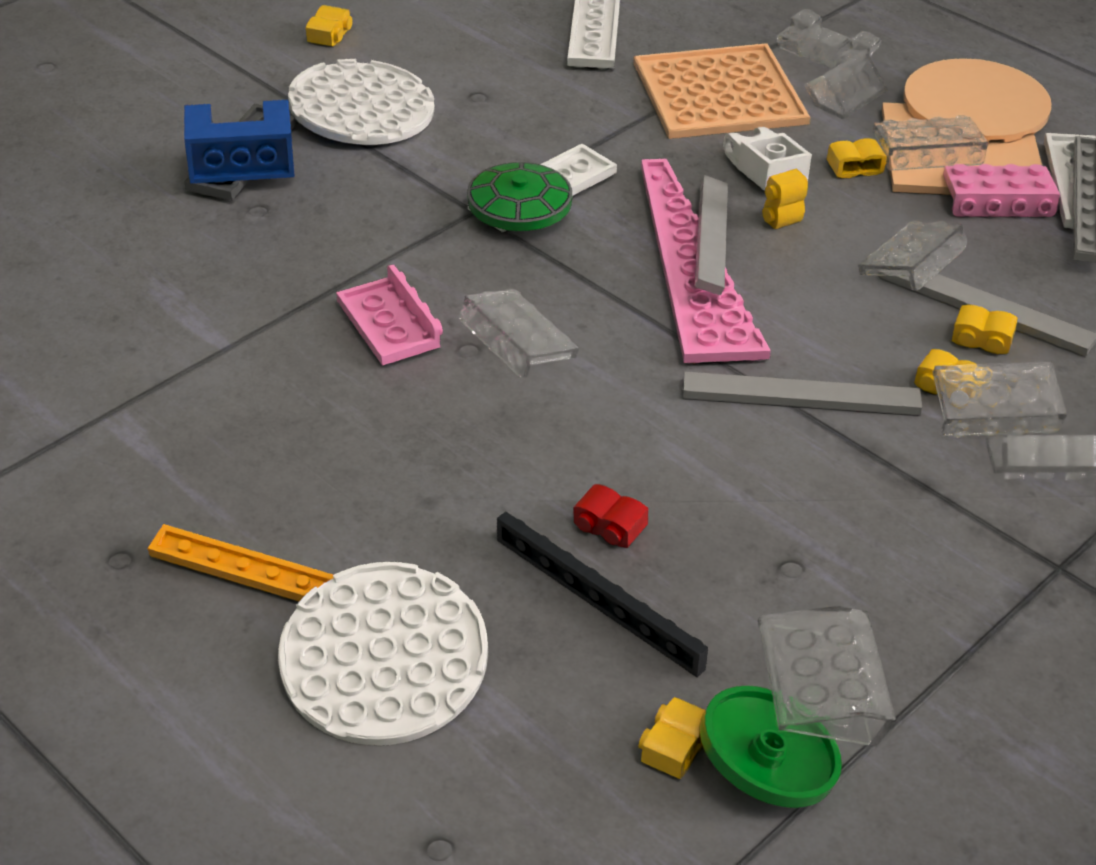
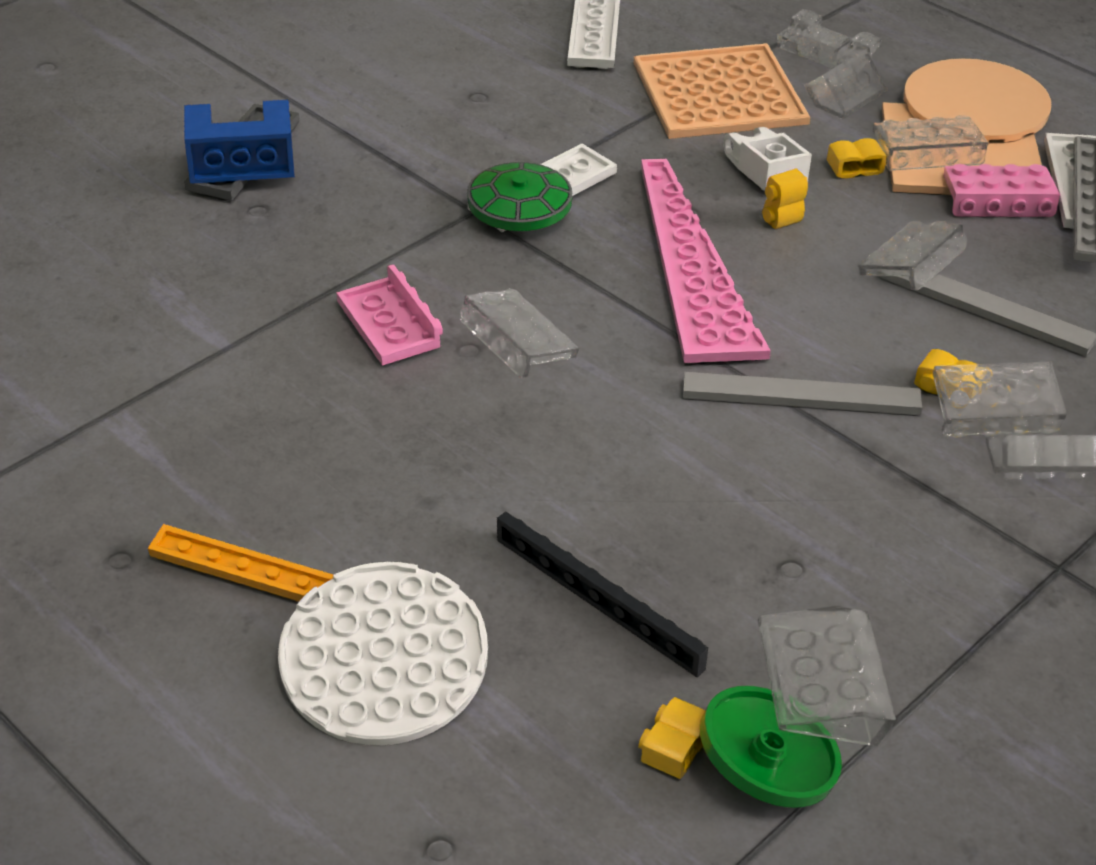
white tile [288,59,434,145] -> none
yellow brick [306,5,352,47] -> none
red brick [573,484,648,548] -> none
light grey tile [695,175,728,295] -> none
yellow brick [952,305,1018,354] -> none

